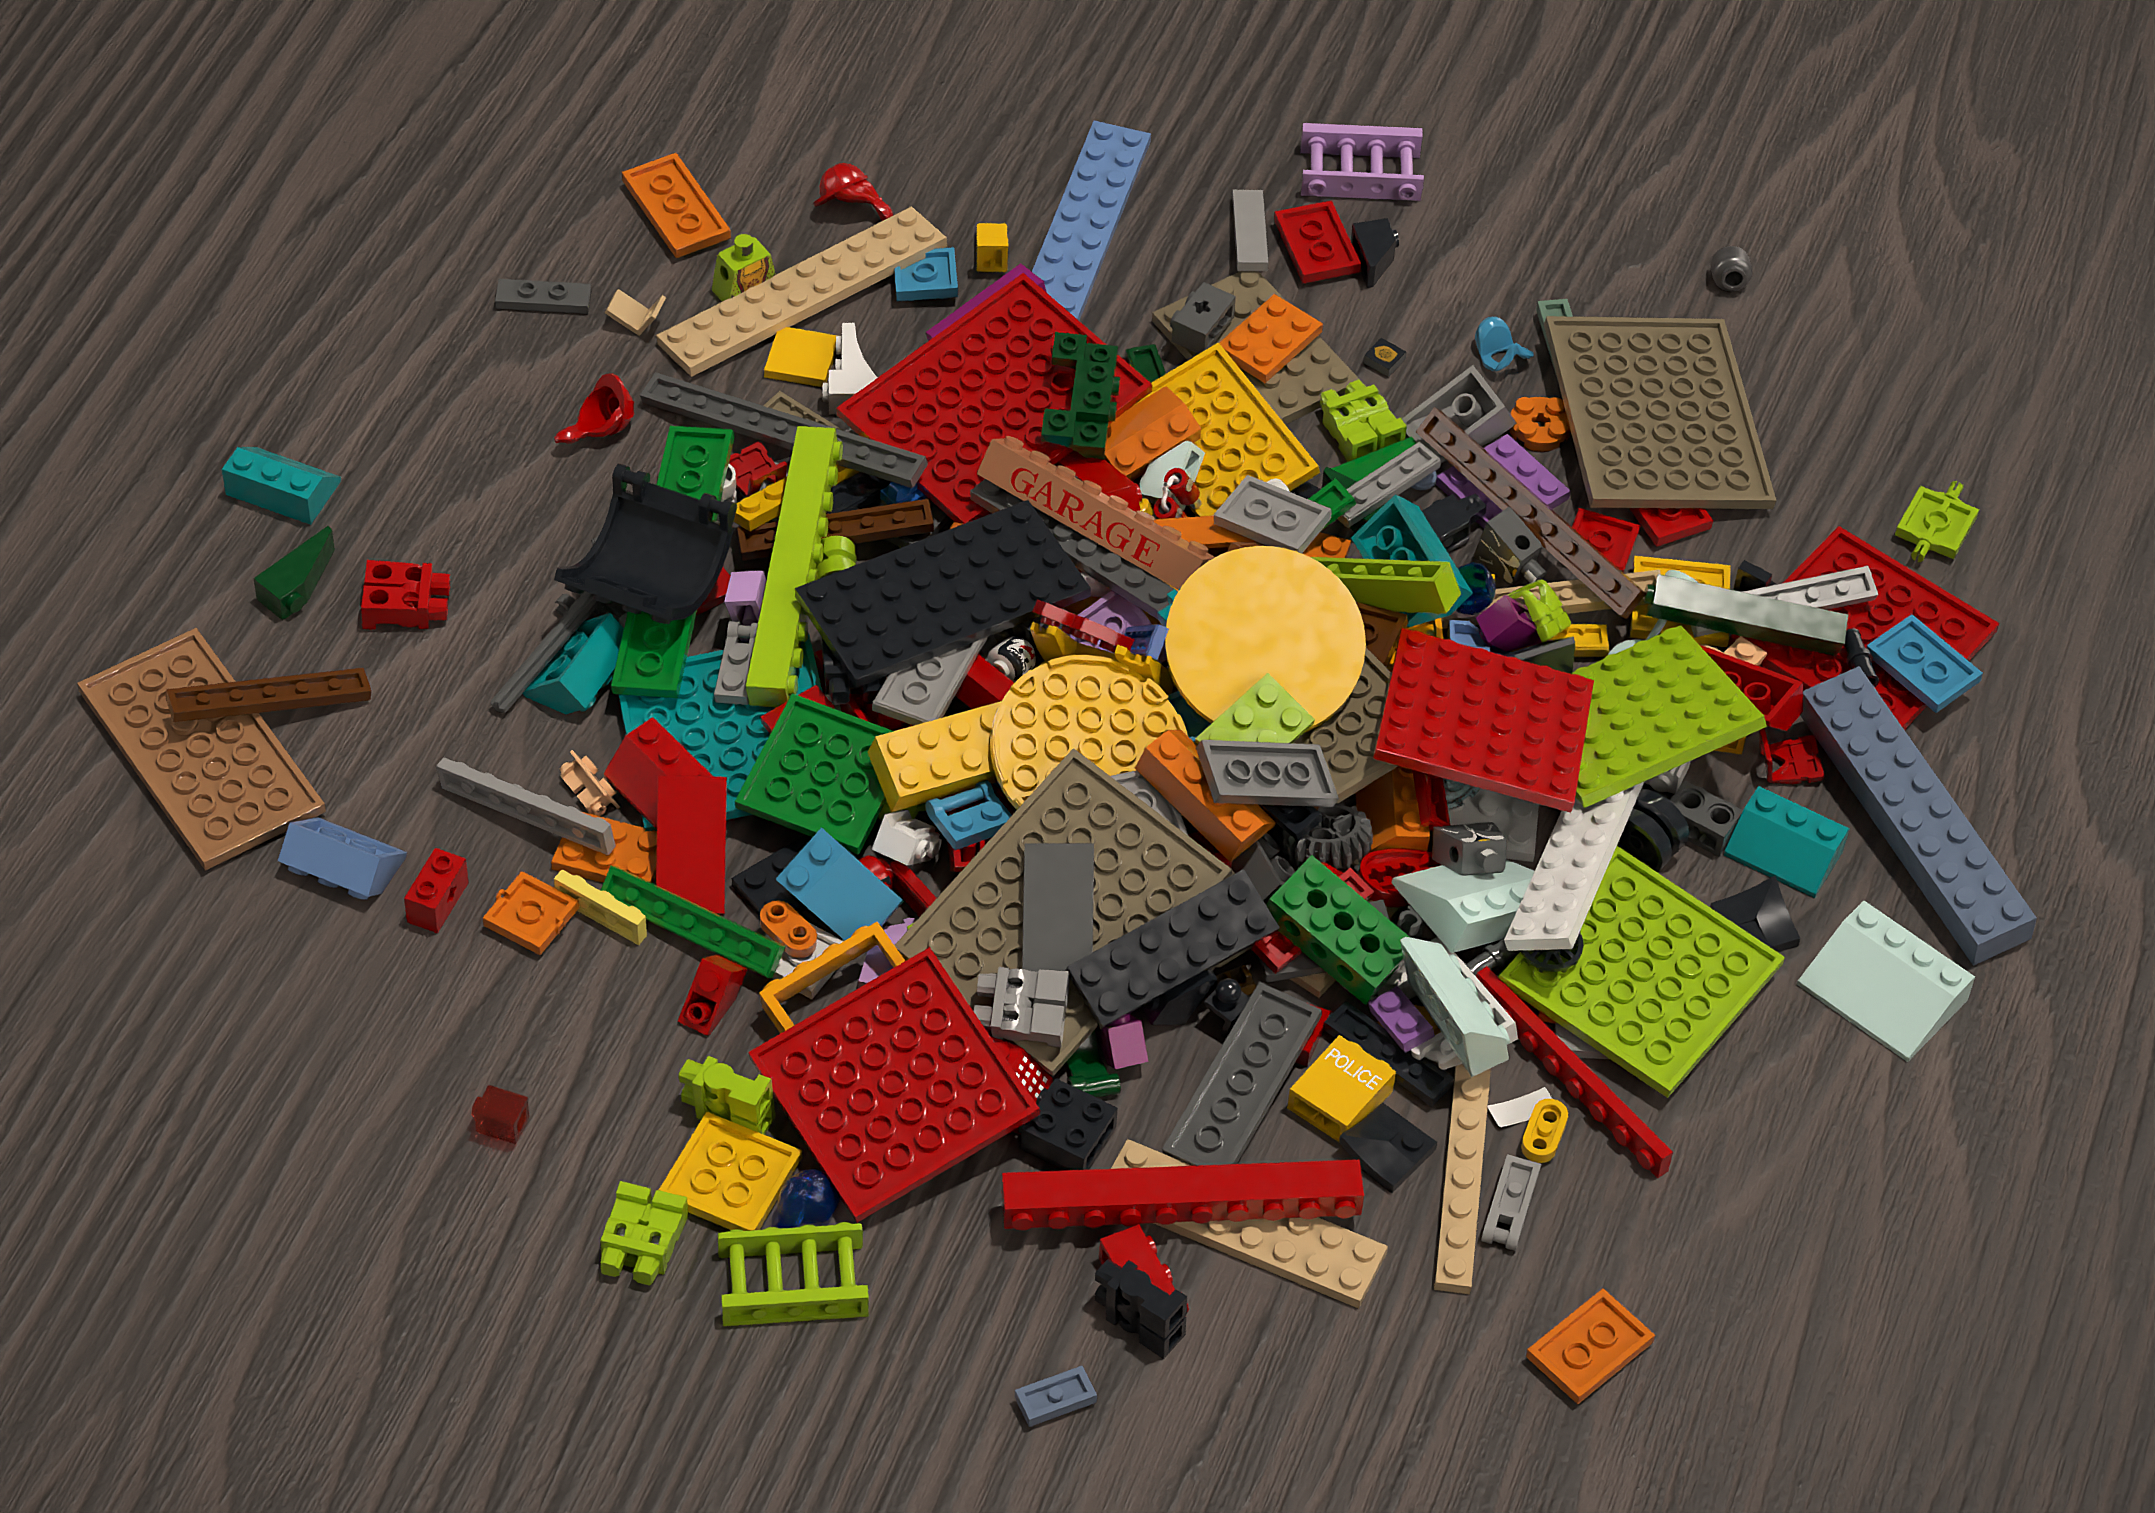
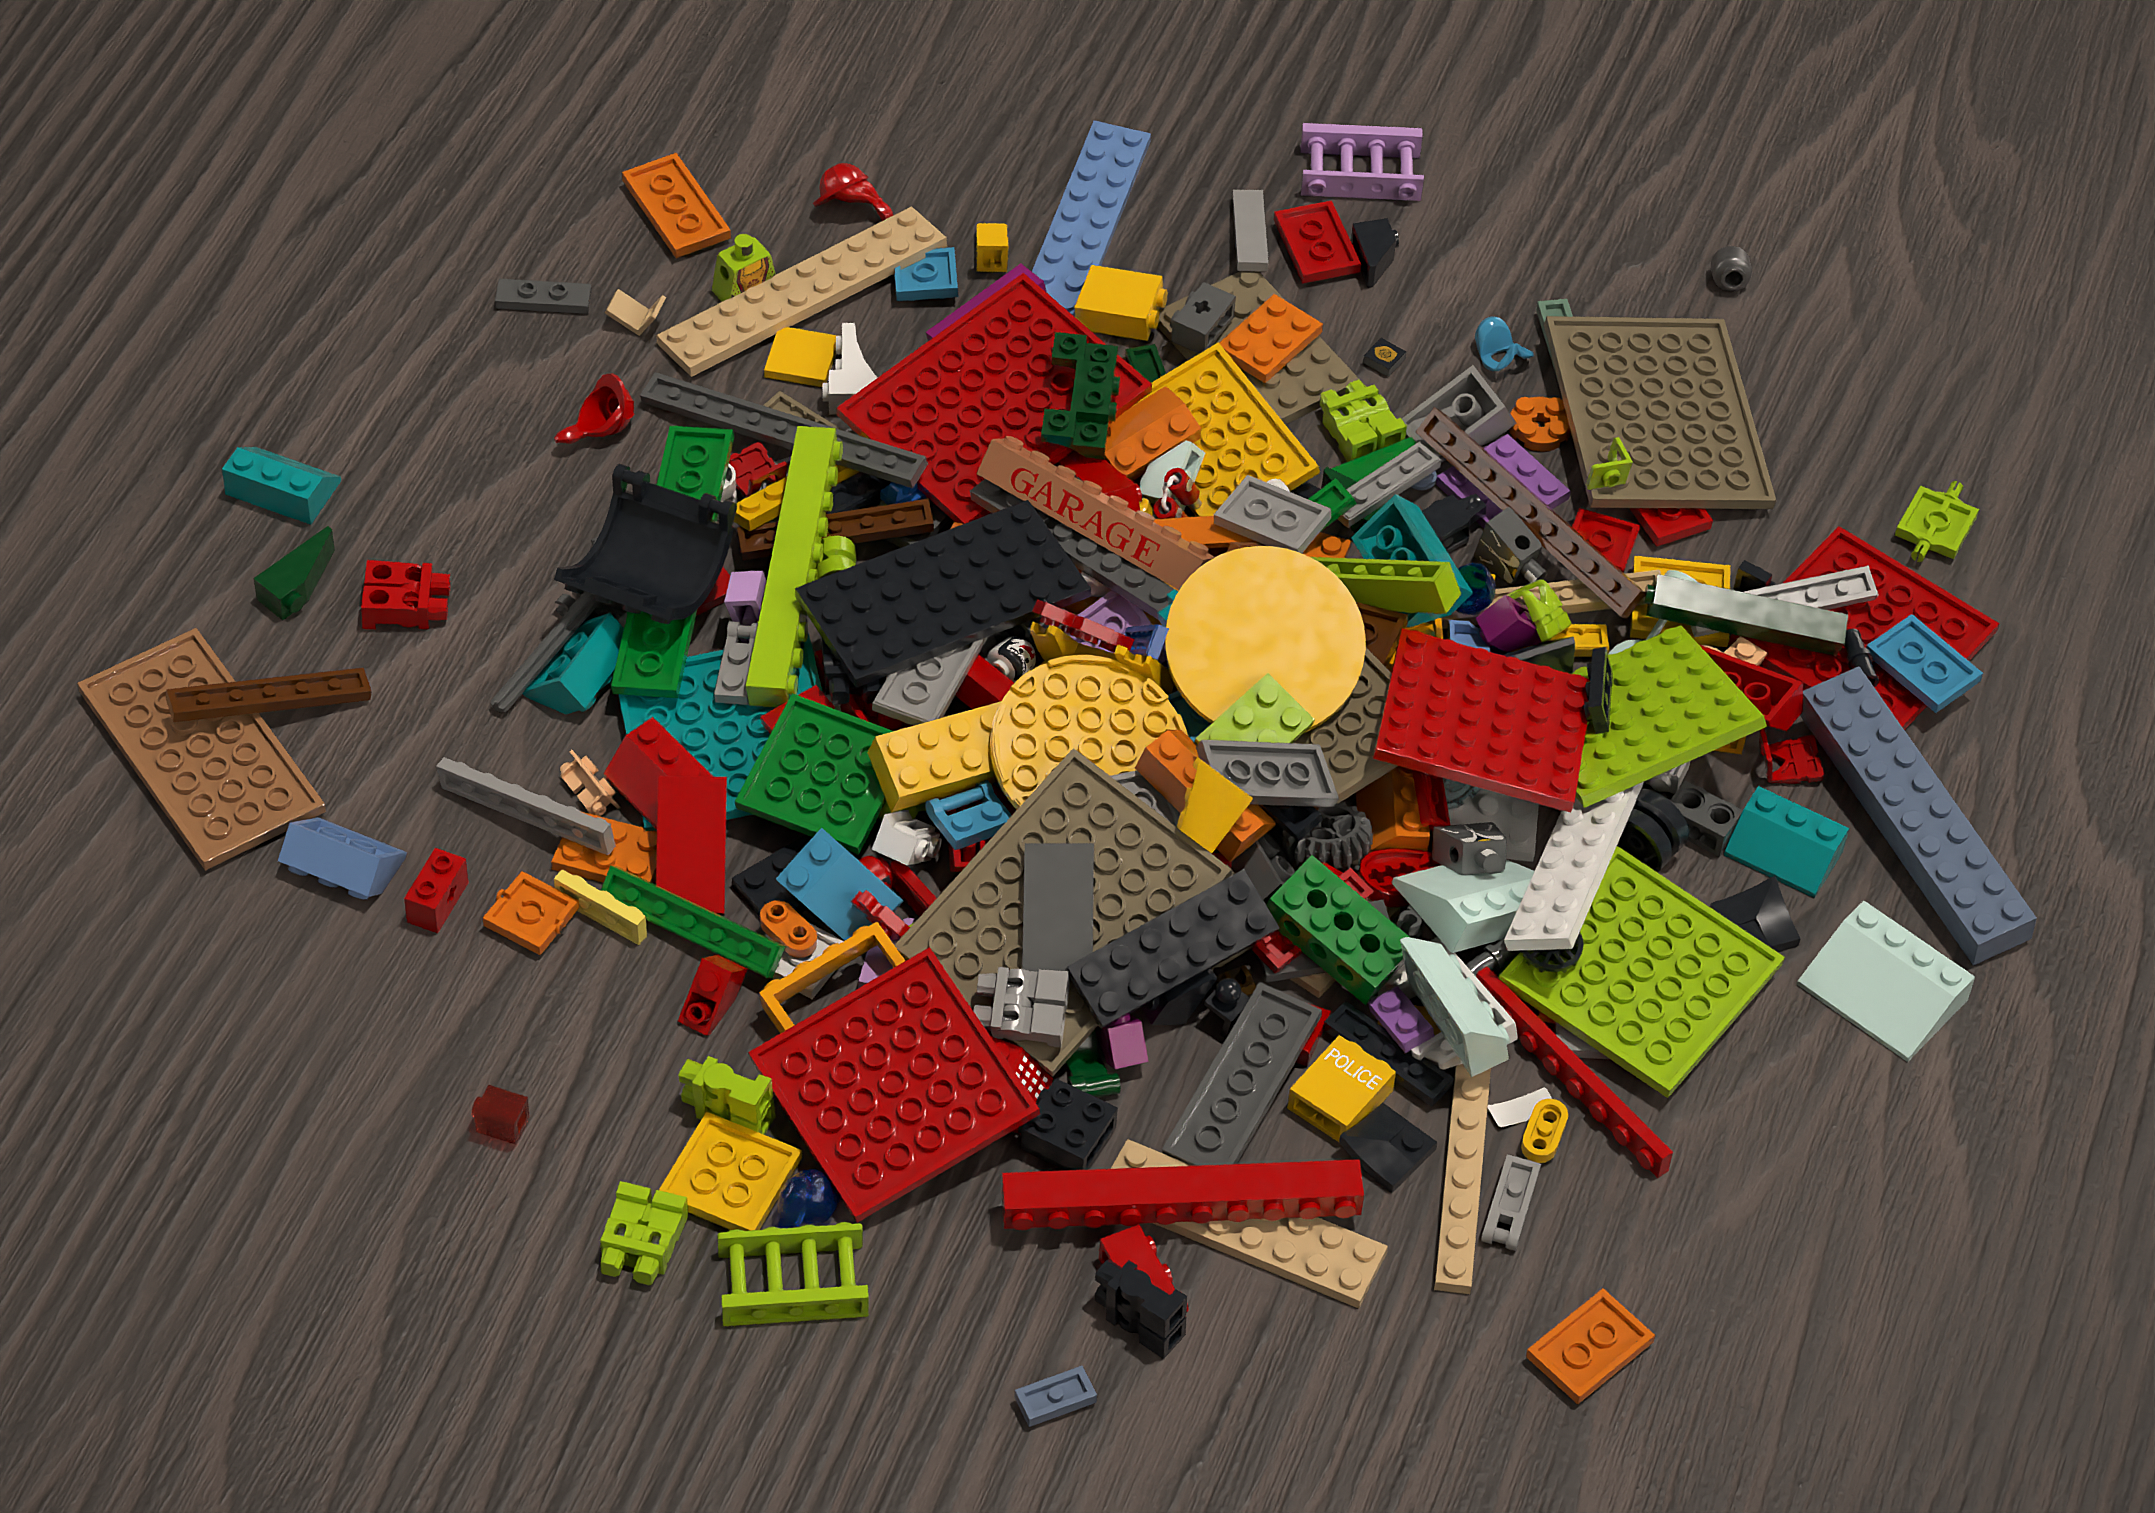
none -> red plate [851,890,910,940]
none -> yellow brick [1074,265,1168,341]
none -> yellow slope [1177,757,1253,853]
none -> black plate [1584,647,1613,734]
none -> lime bracket [1586,437,1633,490]

